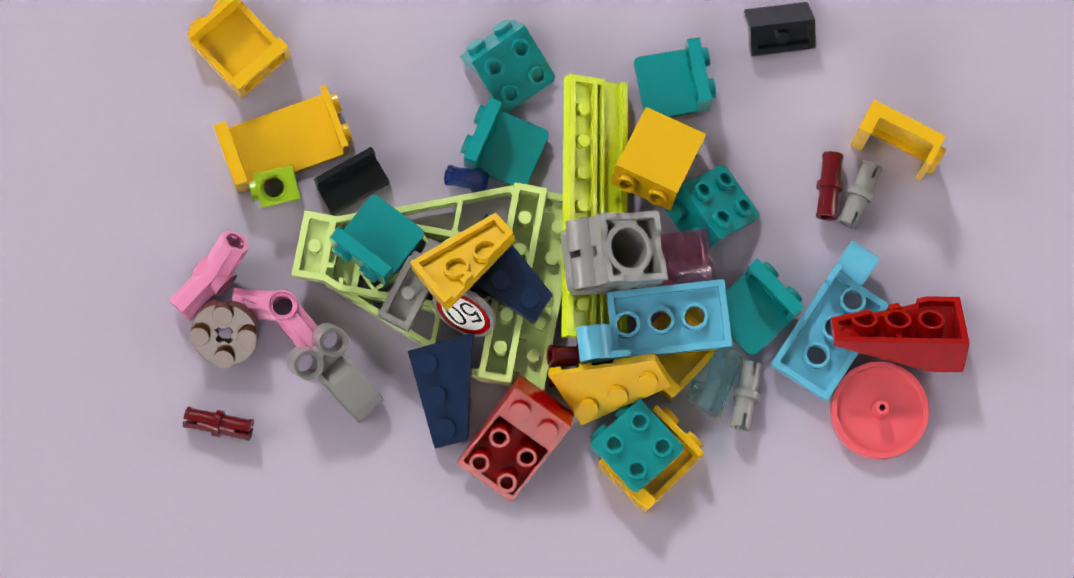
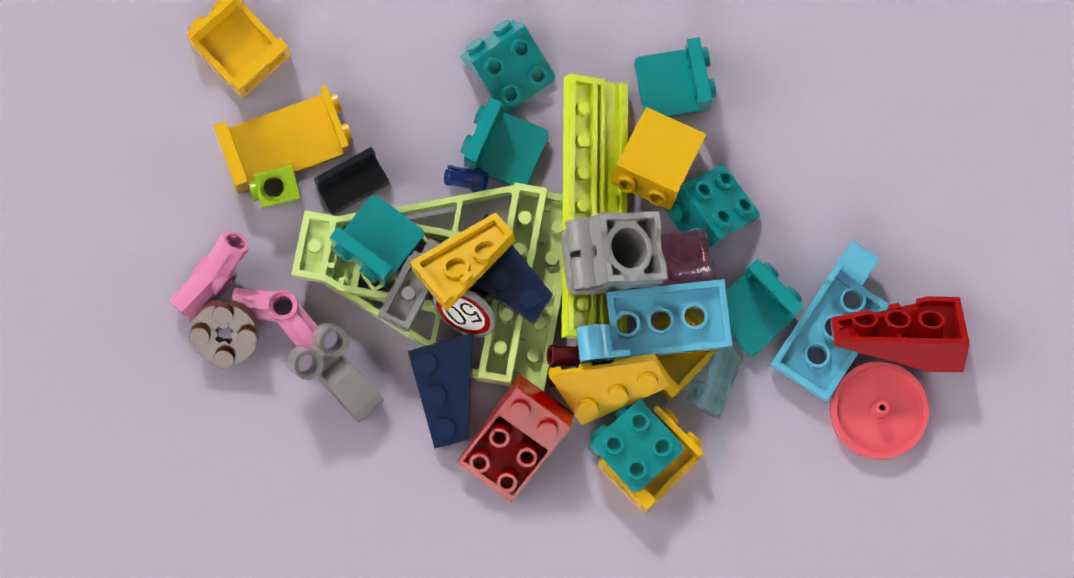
dark red pin [183,406,254,441] -> none
light grey pin [730,361,763,431] -> none
black panel [744,2,816,56] -> none
dark red pin [816,151,844,221] -> none
light grey pin [837,160,883,229] -> none
yellow panel [850,100,946,181] -> none

